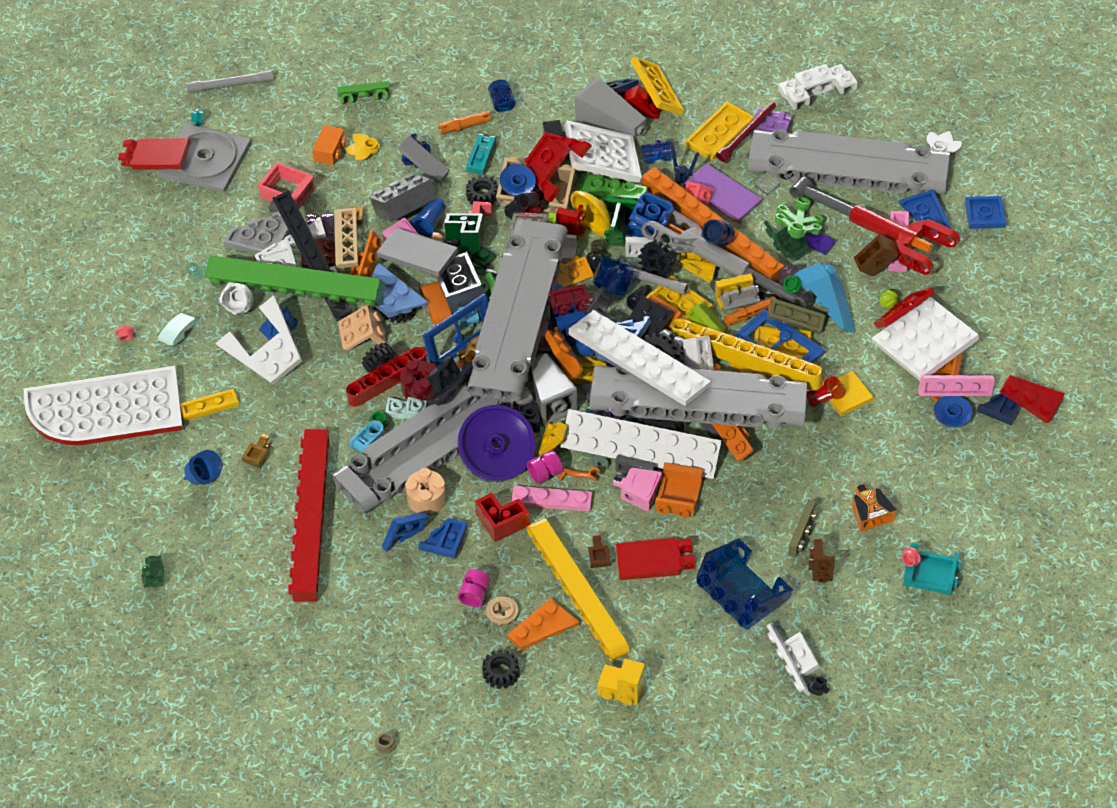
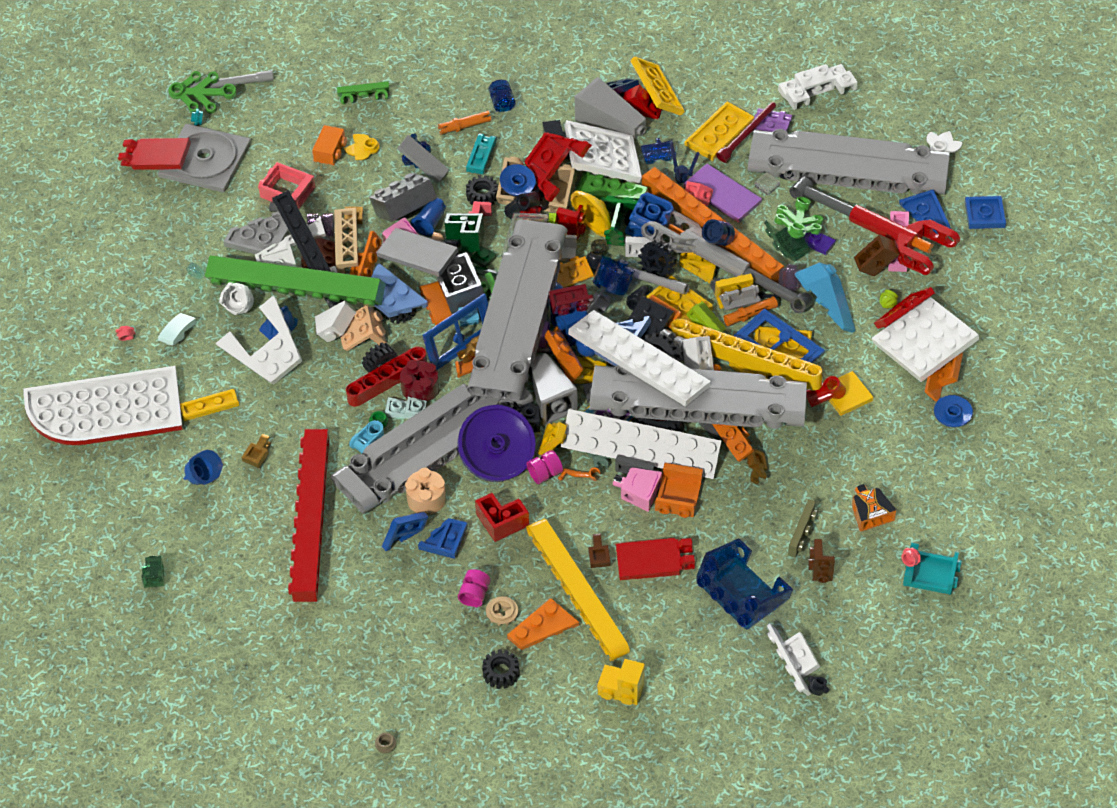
black bracket [427,356,473,406] -> none
bright pink plate [512,486,592,511] -> none
olive plate [767,298,825,334] -> none
green plate [783,276,802,294] -> none
bright pink plate [918,375,995,396] -> none
dark blue wing [977,393,1021,425] -> none
red wing [999,375,1065,423] -> none
none -> bright green plant [168,71,236,114]
none -> white slope [315,301,356,342]
none -> pearl gold plate [747,448,768,484]

